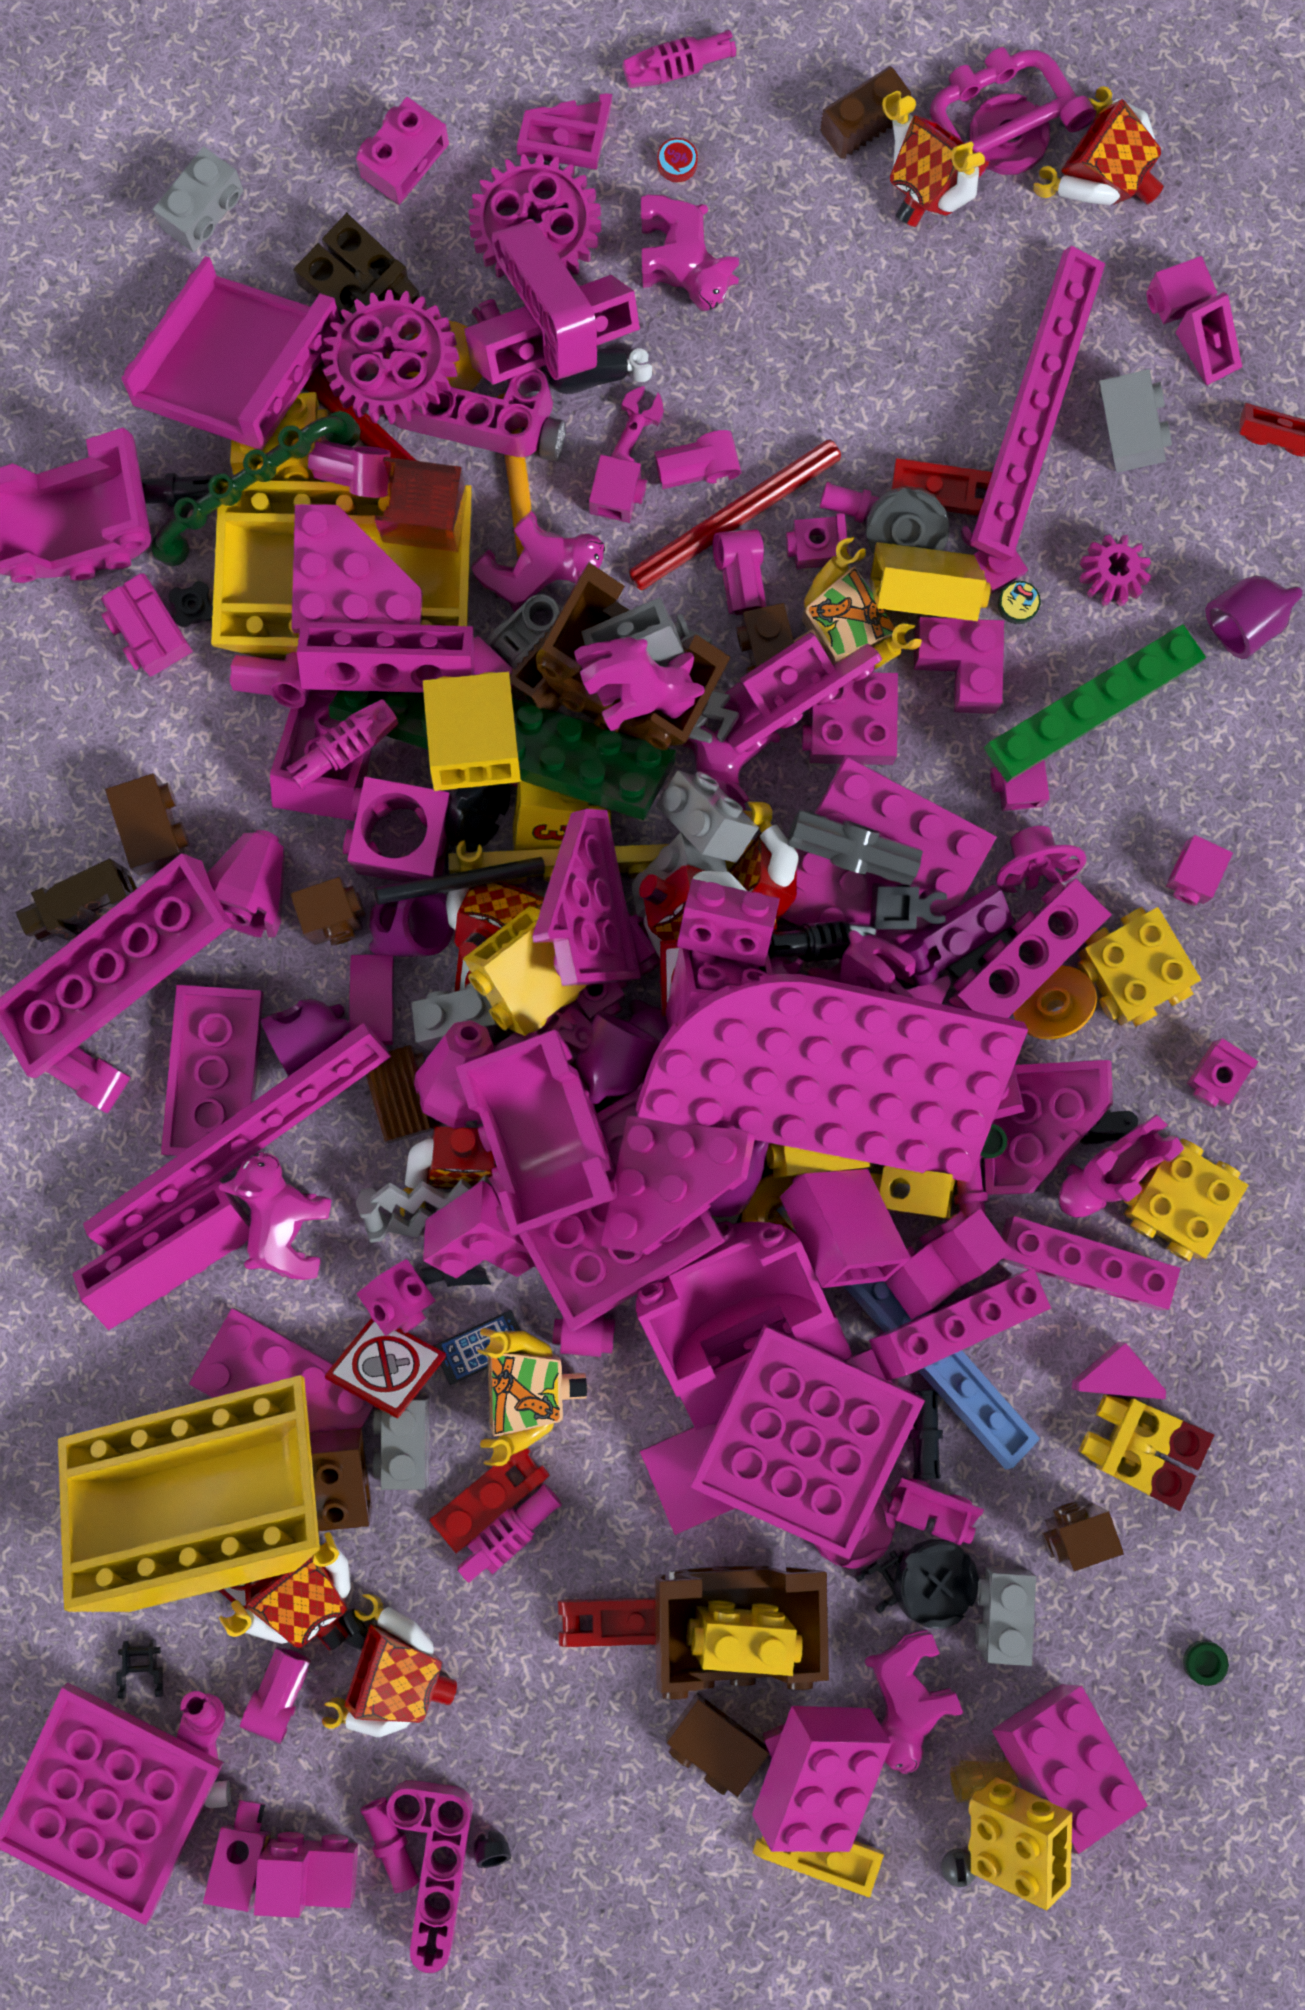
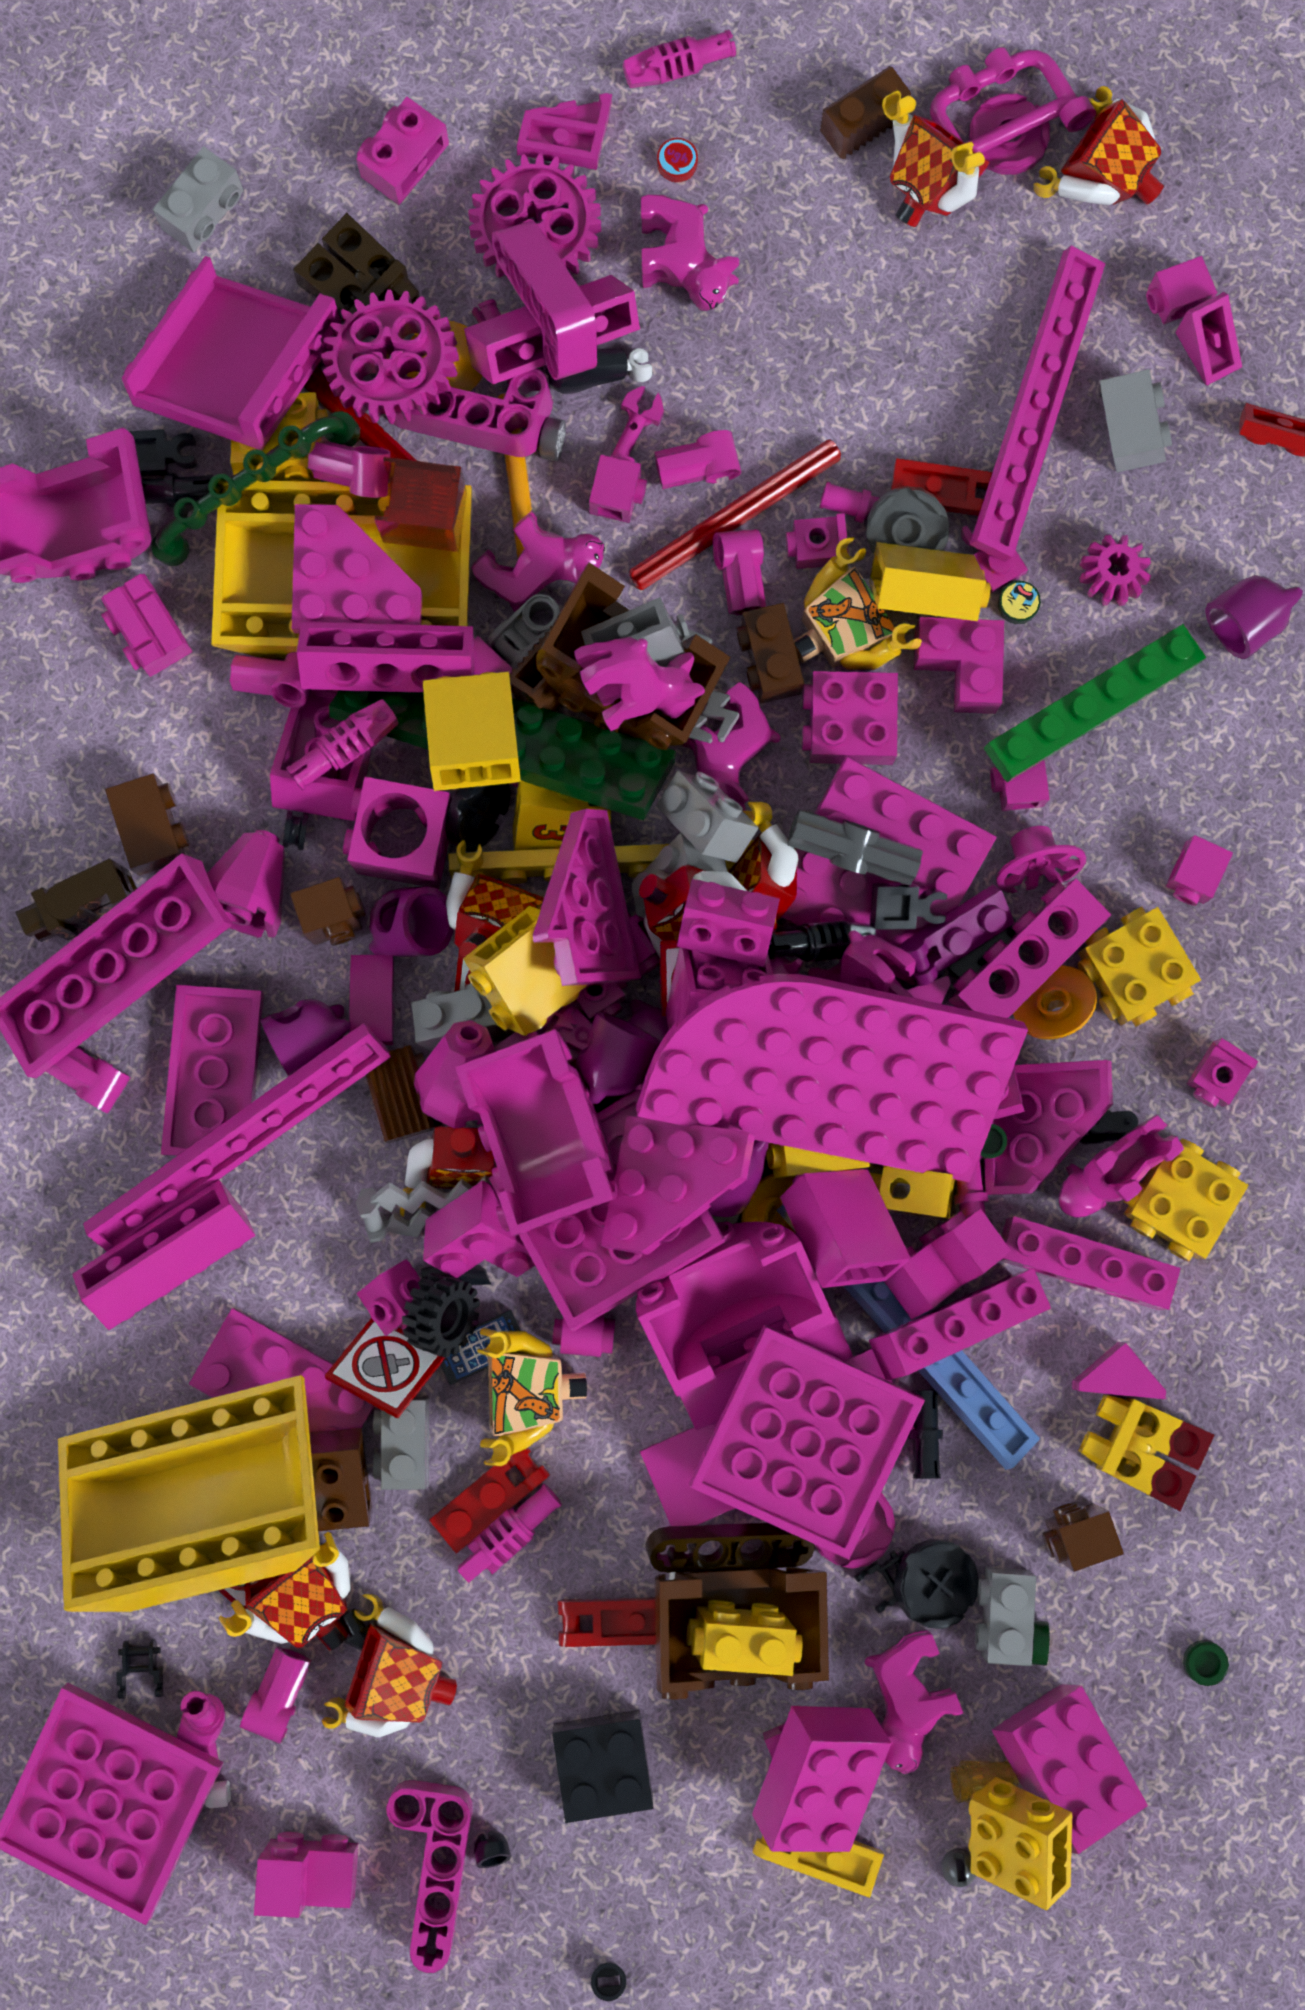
black plate [168,581,213,628] -> none
dark pink torso [203,1800,271,1912] -> none
dark pink animal [218,1151,331,1280] -> none
dark pink pin [360,1797,420,1893] -> none
black bar [374,857,545,905] -> none
reddish brown brick [666,1692,769,1797] -> none
dark pink bracket [726,632,882,754] -> none
dark pink hinge [888,1478,984,1545] -> none
none -> black plate [129,429,197,476]
none -> black bush [282,811,309,851]
none -> black tyre [402,1272,480,1358]
none -> black brick [552,1710,654,1823]
none -> black hinge [591,1962,627,2001]
none -> dark brown beam [645,1523,815,1573]
none -> dark green tile [1032,1620,1050,1666]

